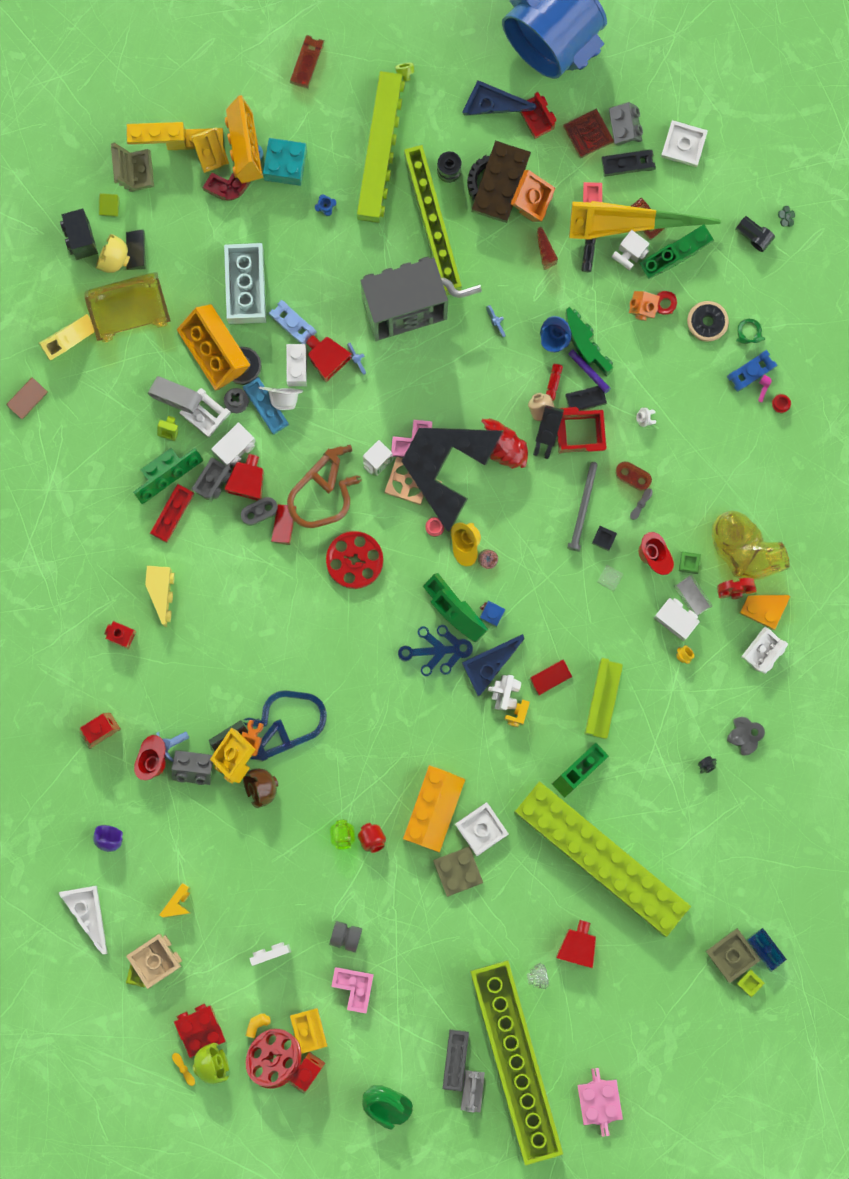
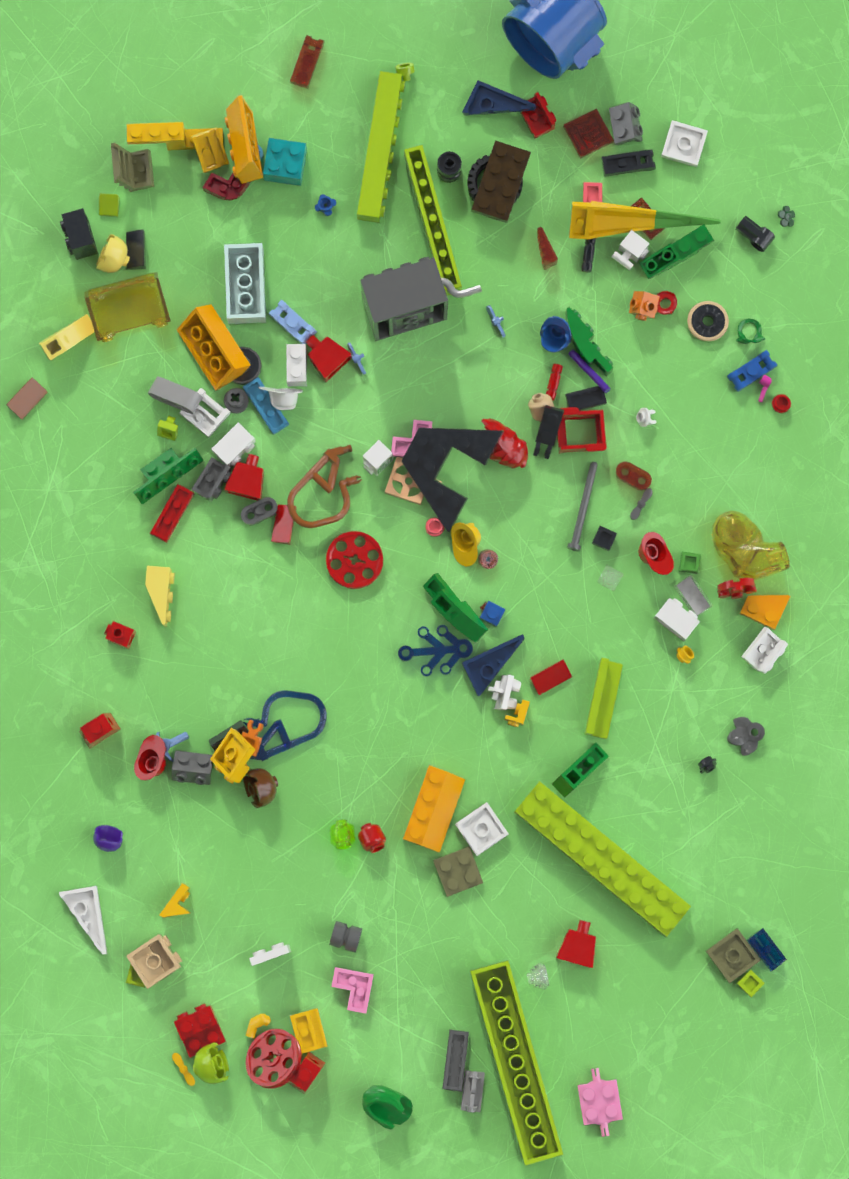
orange plate [511,170,555,222] -> none

